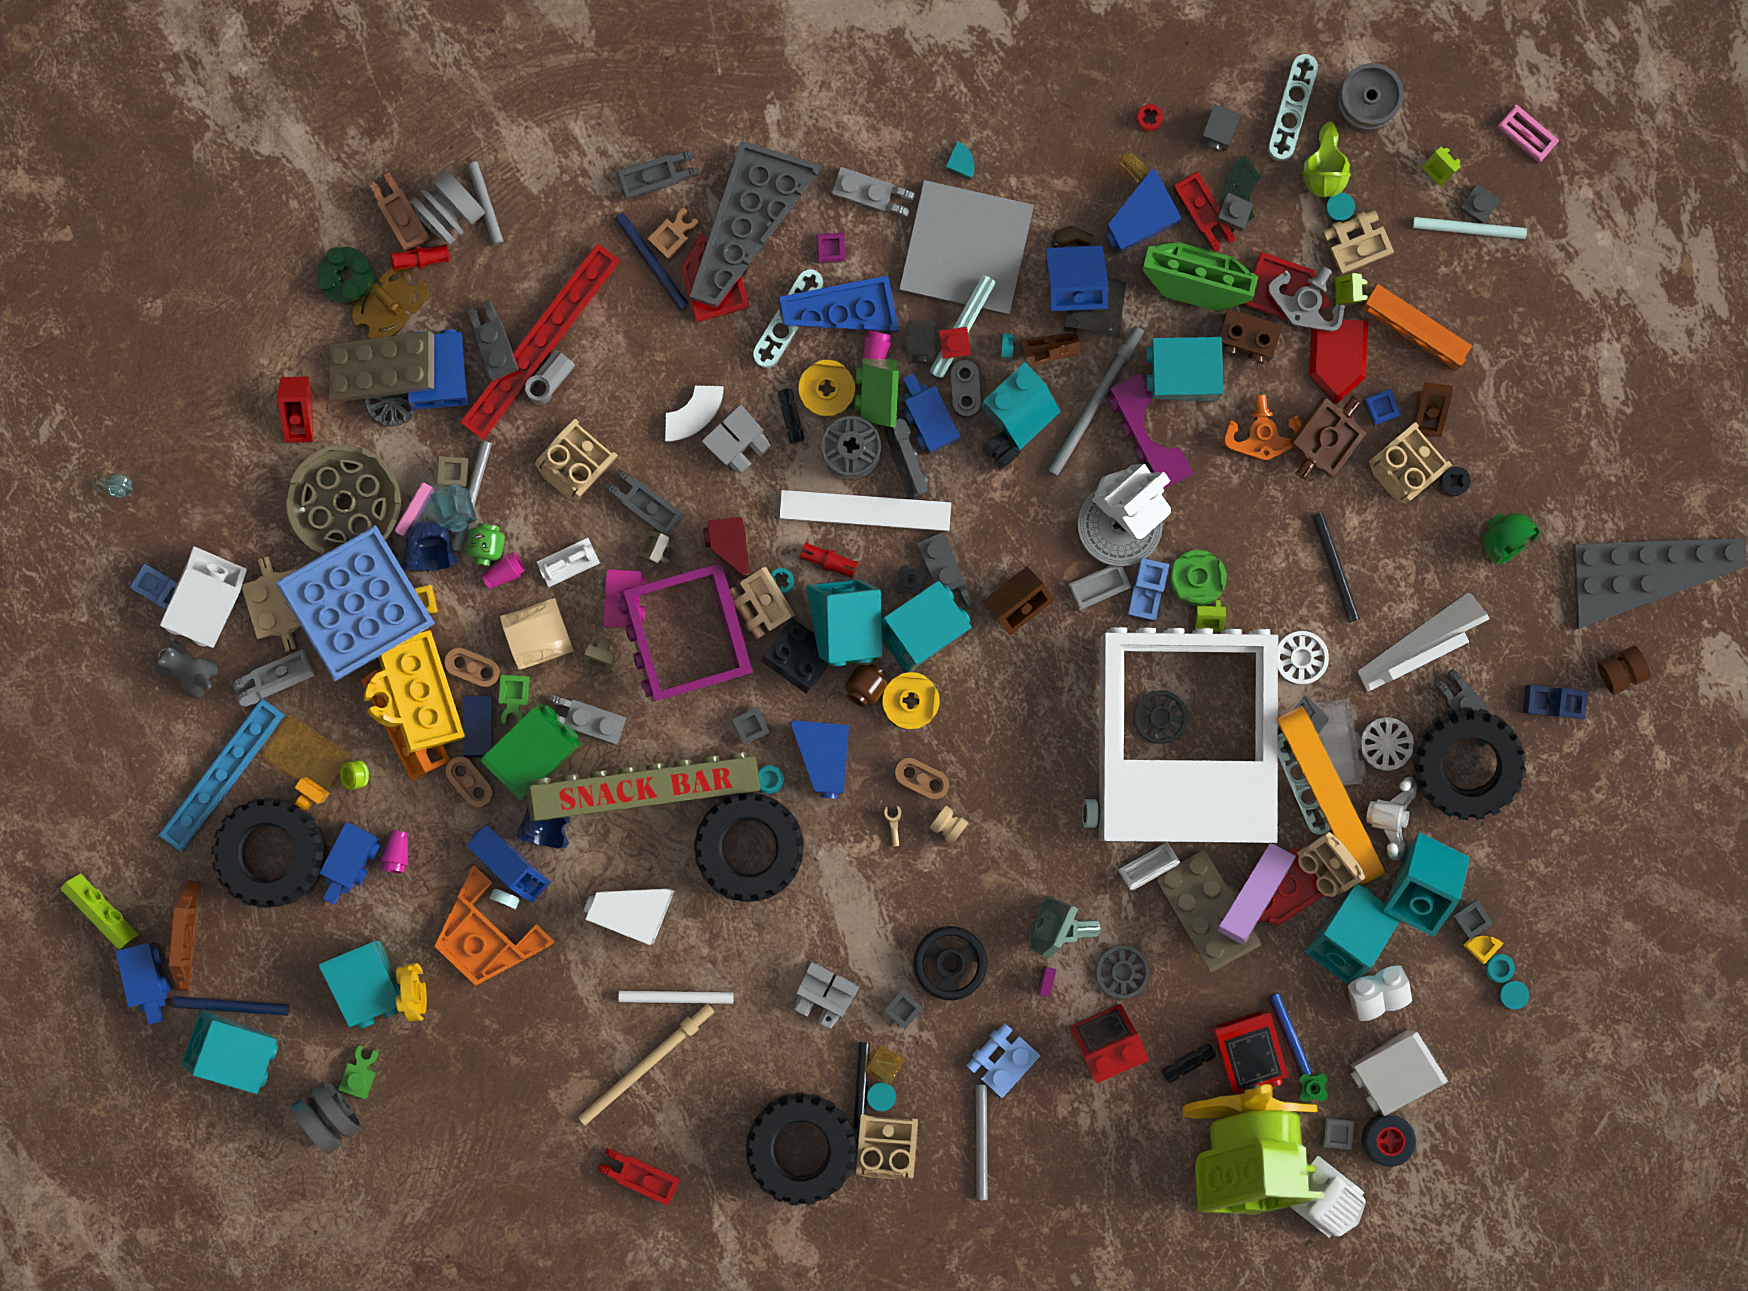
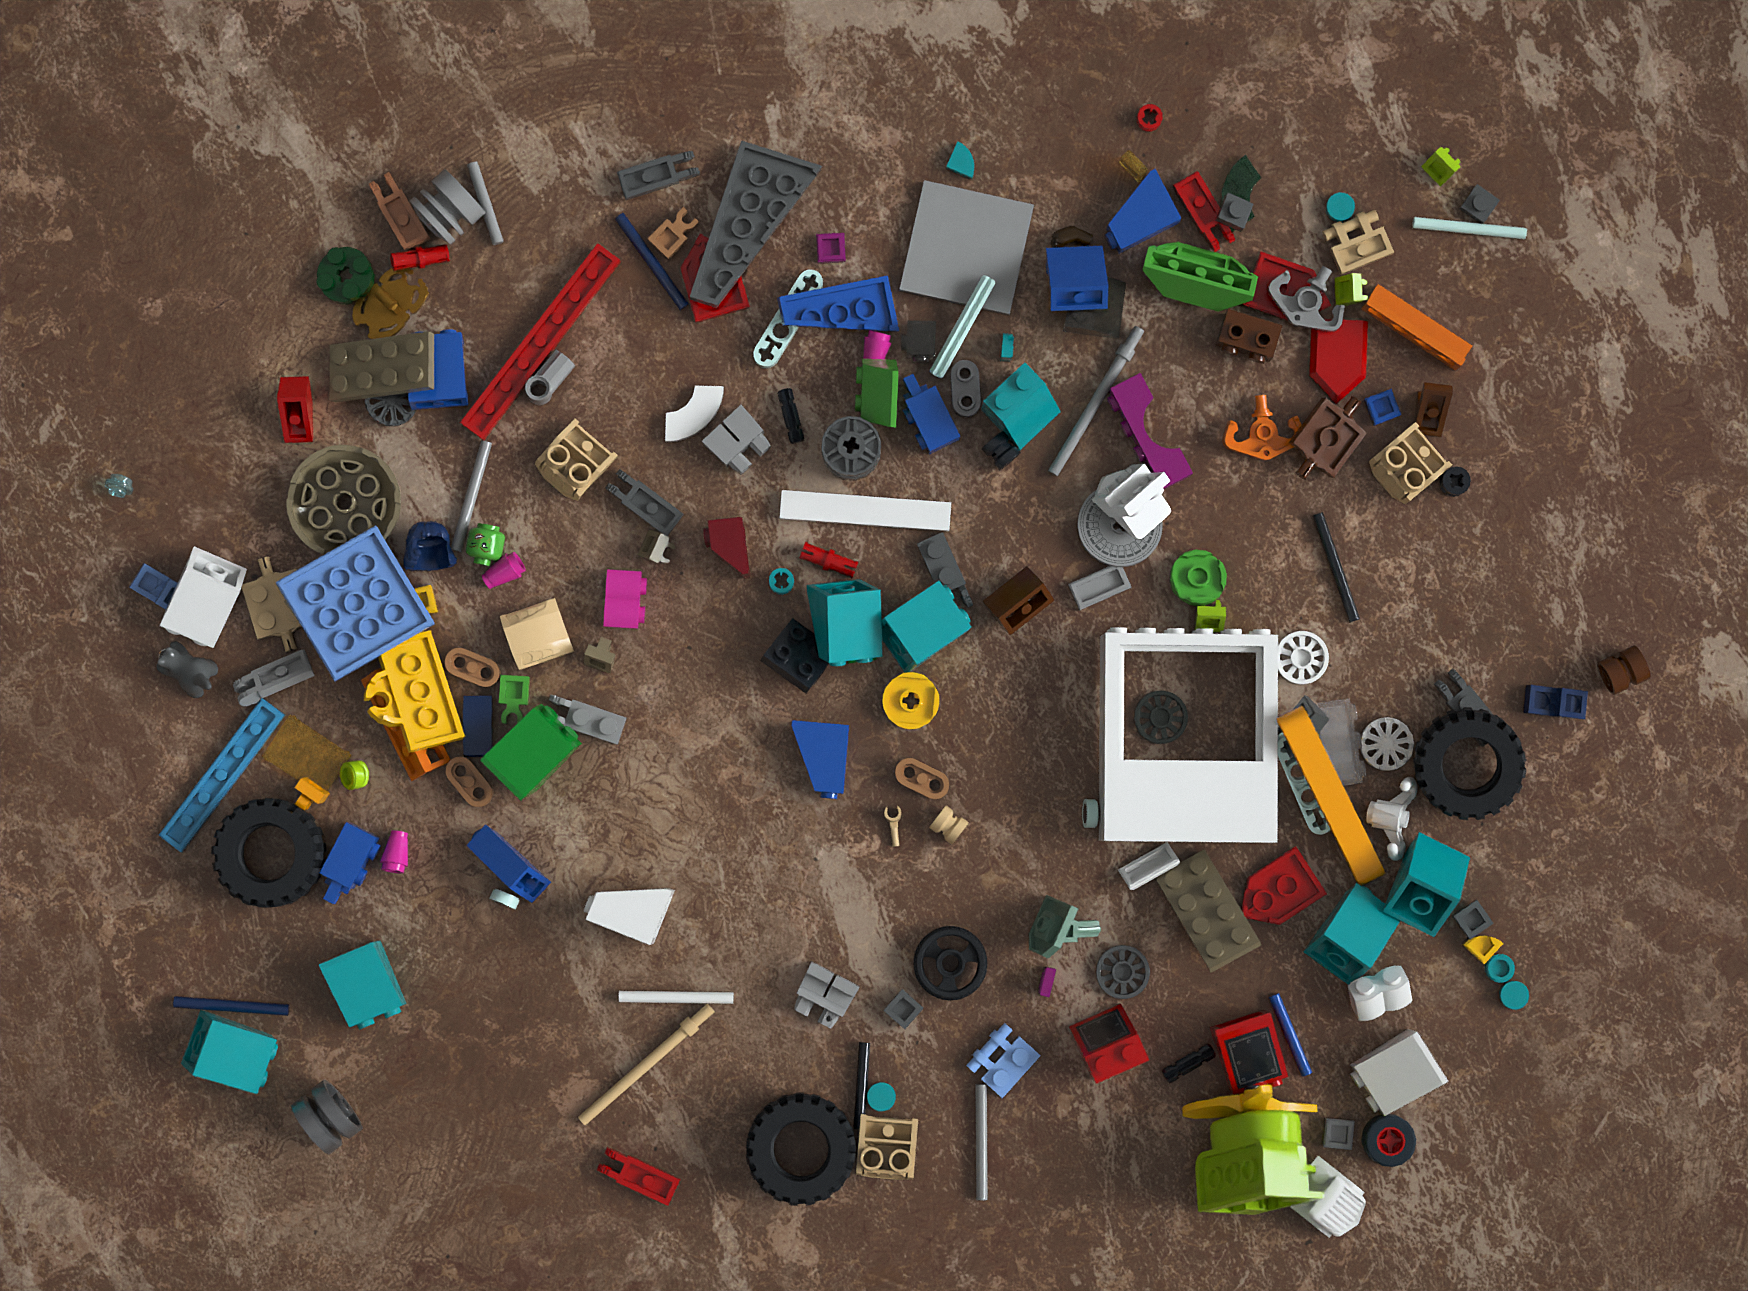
lime plate [60,873,139,950] -> none
blue hinge [115,942,170,1025] -> none
dark orange wing [165,880,199,991] -> none
bright green plate [338,1045,378,1099] -> none
bright pink tile [395,482,435,539] -> none
yellow plate [396,963,427,1022] -> none
clear light blue brick [431,484,477,532] -> none
orange wing [434,865,556,986] -> none
dark tan tile [437,456,469,487] -> none
dark grey hinge [468,300,519,381] -> none
dark blue hair [517,807,570,849] -> none
olive brick [526,752,760,822] -> none
white hinge [537,538,600,587] -> none
magenta window [618,563,753,701] -> none
black tyre [694,793,804,902] -> none
tan plate [730,567,795,640] -> none
dark grey plate [732,707,770,745] -> none
teal tile [758,765,784,794] -> none
yellow plate [799,360,855,417] -> none
light grey hinge [832,167,915,217] -> none
reddish brown head [845,664,887,708] -> none
clear yellow tile [865,1045,905,1086] -> none
dark grey hinge [885,418,928,500] -> none
black plate [896,565,926,596] -> none
red plate [939,327,971,359] -> none
reddish brown wing [1020,332,1081,368] -> none
medium blue slope [1127,558,1169,622] -> none
teal slope [1146,337,1223,402] -> none
dark grey brick [1200,104,1241,152] -> none
lavender tile [1218,843,1296,945] -> none
light aqua beam [1268,54,1318,162] -> none
tan slope [1297,832,1365,898] -> none
green plate [1299,1073,1328,1102] -> none
lime piece [1302,121,1351,197] -> none
flat silver wheel [1336,63,1404,133] -> none
white wedge [1358,593,1490,692] -> none
green cylinder [1483,513,1541,566] -> none
bright pink tile [1497,104,1559,163] -> none
dark grey wing [1573,538,1747,629] -> none

